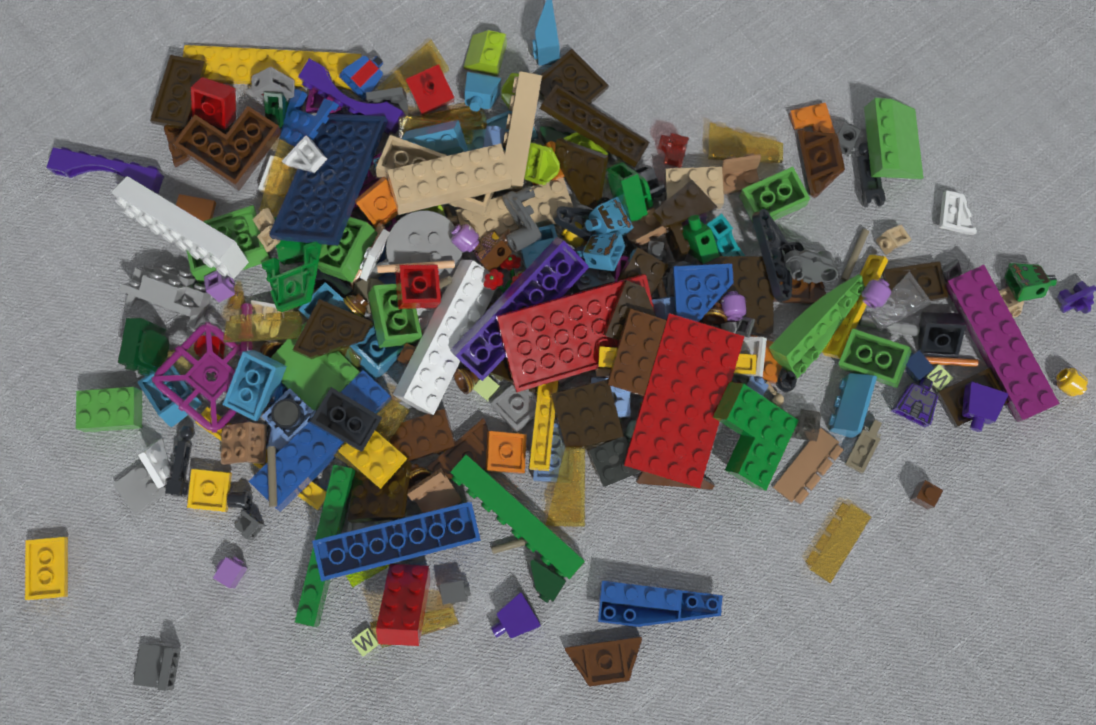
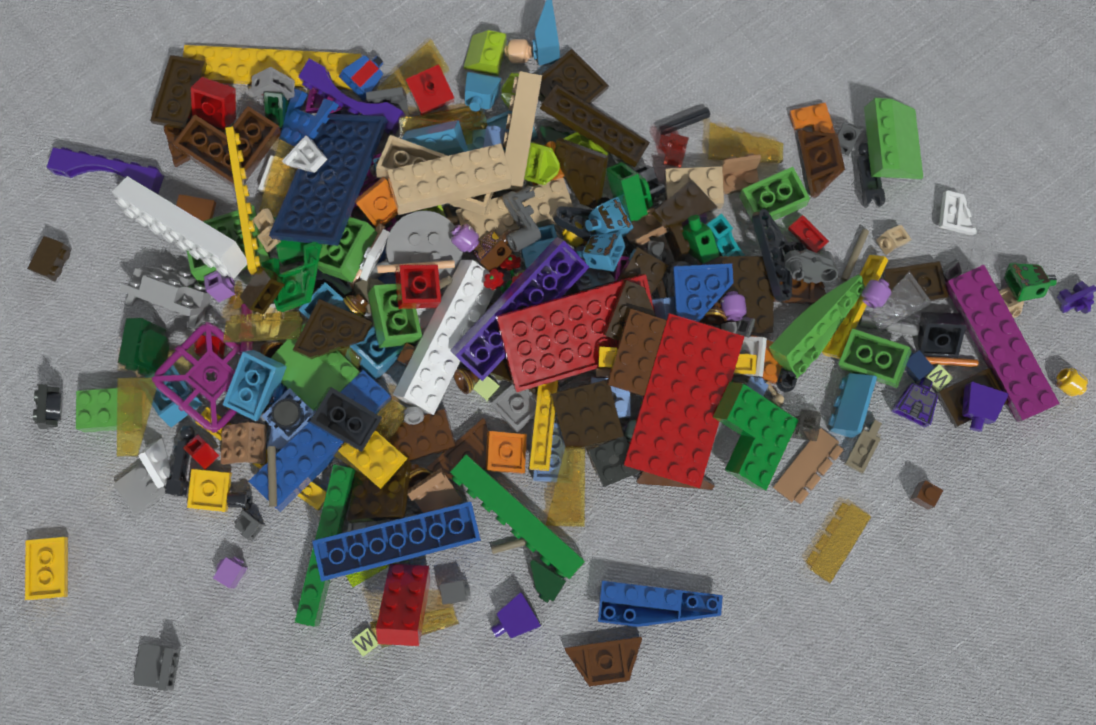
none -> dark brown brick [27,236,72,282]
none -> pearl dark grey piece [33,384,62,429]
none -> clear yellow wing [117,378,157,457]
none -> red brick [183,434,220,469]
none -> yellow plate [225,127,261,275]
none -> dark brown brick [239,266,285,315]
none -> light grey tile [404,407,424,425]
none -> light nougat head [505,39,532,63]
none -> black axle [658,107,711,136]
none -> red plate [788,215,829,253]

